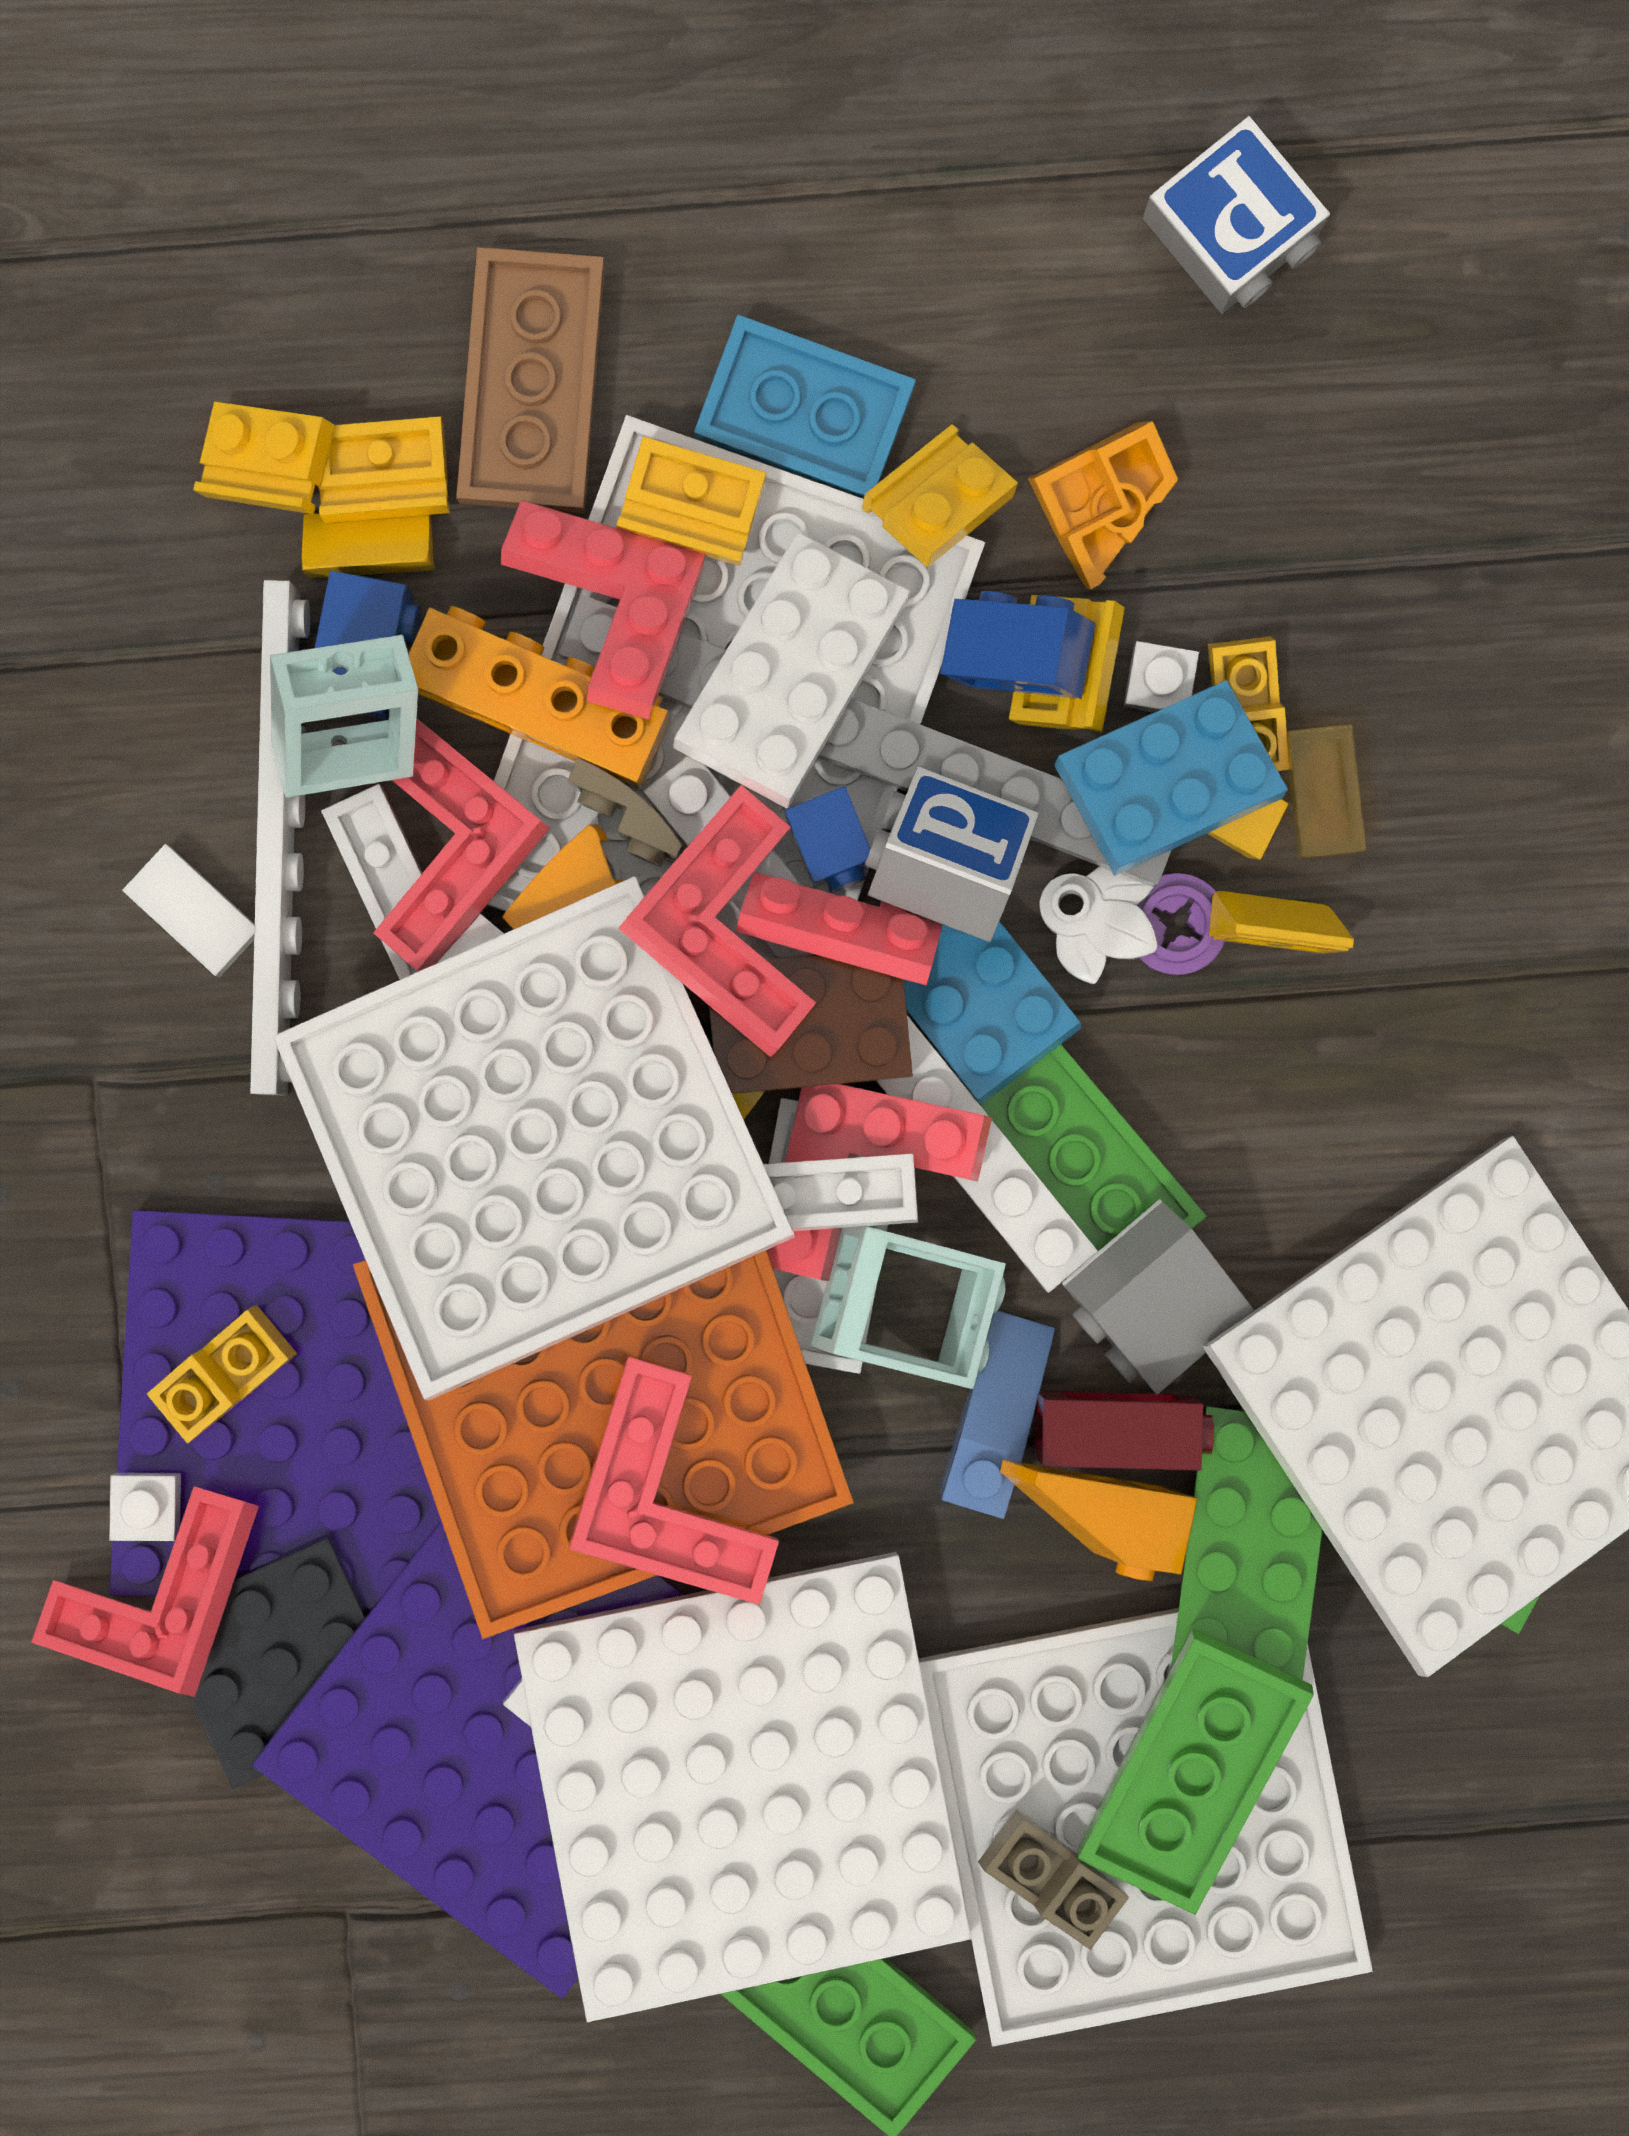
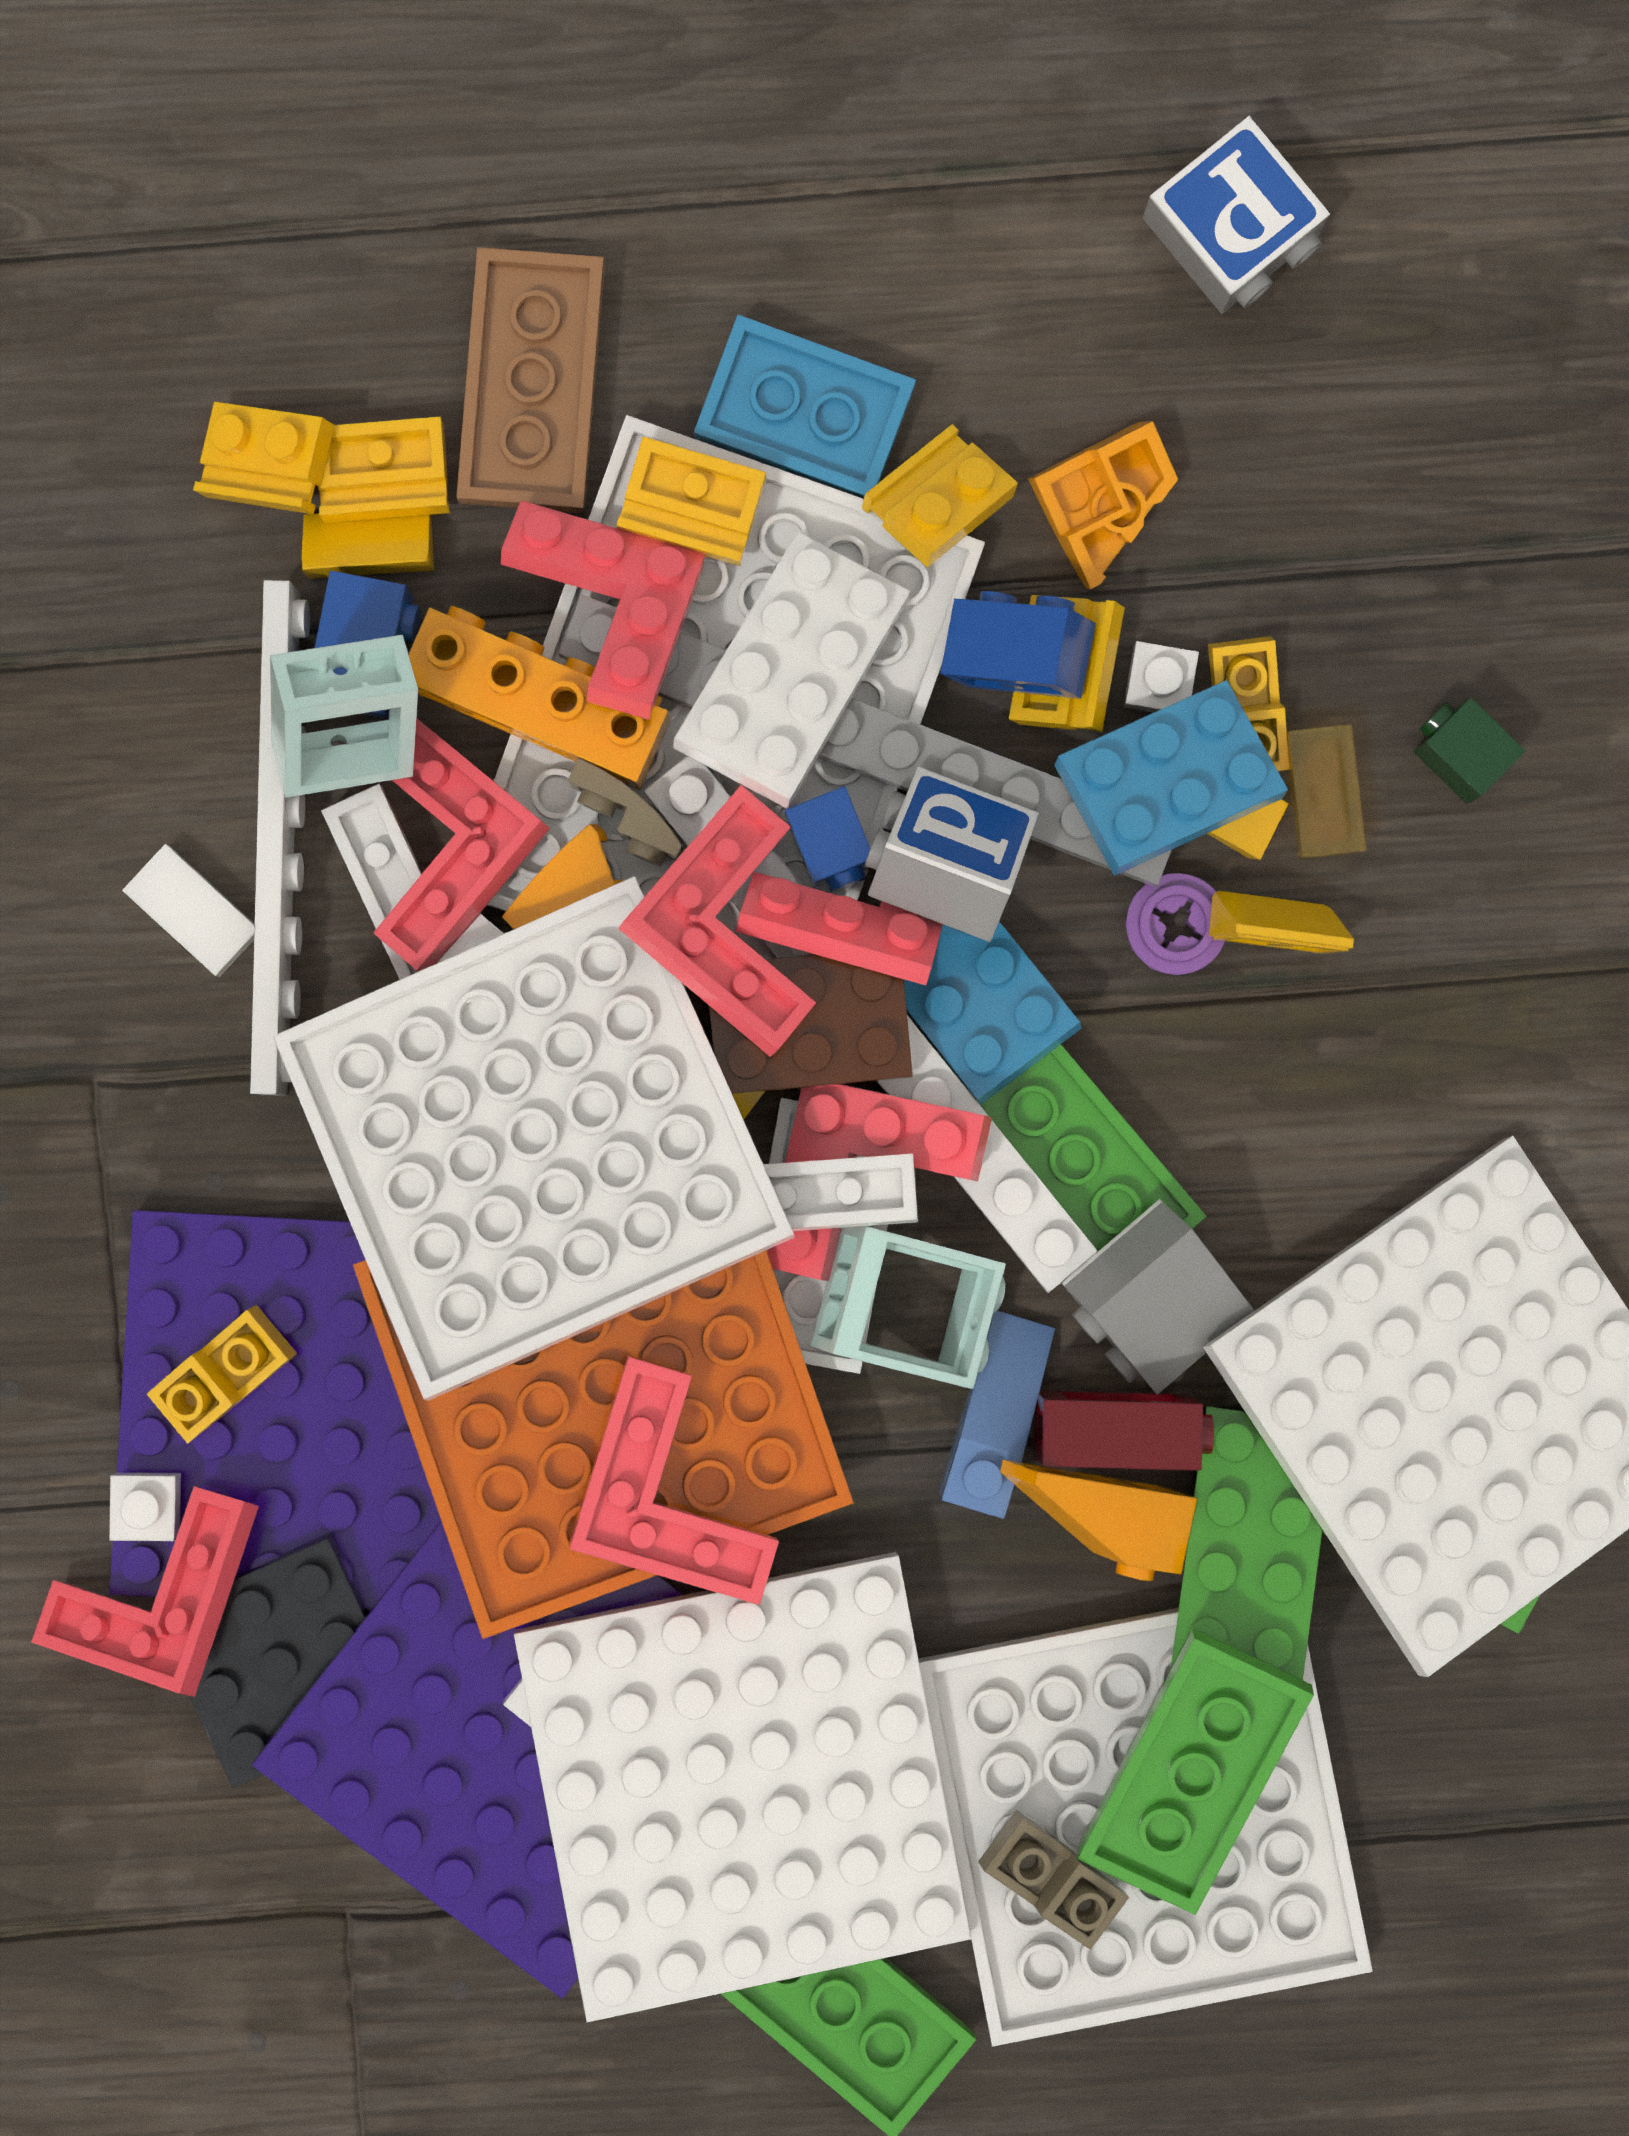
white plate [1039,866,1157,984] -> none
none -> dark green brick [1413,697,1526,804]

